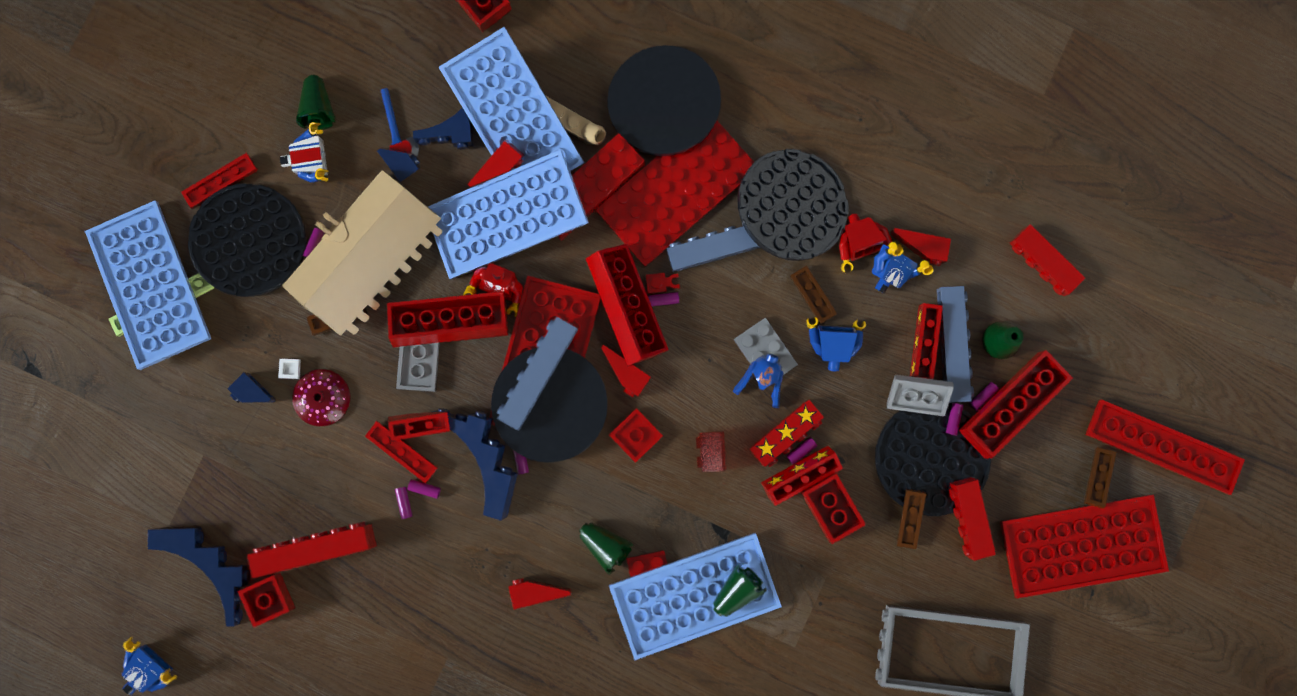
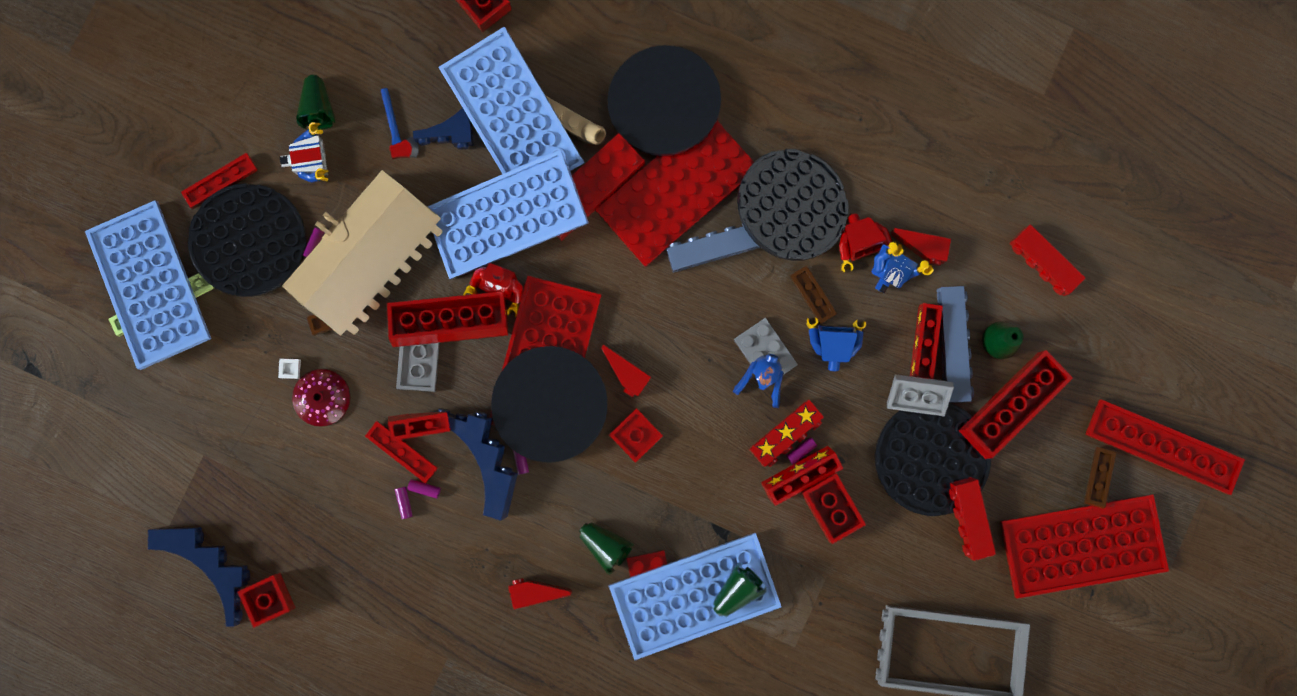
blue torso [122,637,176,695] -> none
dark blue slope [228,372,276,403] -> none
red brick [247,522,377,578] -> none
dark blue slope [377,147,420,182] -> none
red slope [467,140,524,187] -> none
sand blue brick [497,317,578,431] -> none
red brick [585,244,669,366] -> none
red plate [646,273,680,294] -> none
magenta hinge [648,292,679,306] -> none
clear red slope [696,432,726,472] -> none
reddish brown plate [897,489,926,549] -> none
magenta hinge [946,403,964,436] -> none
magenta hinge [969,382,999,411] -> none

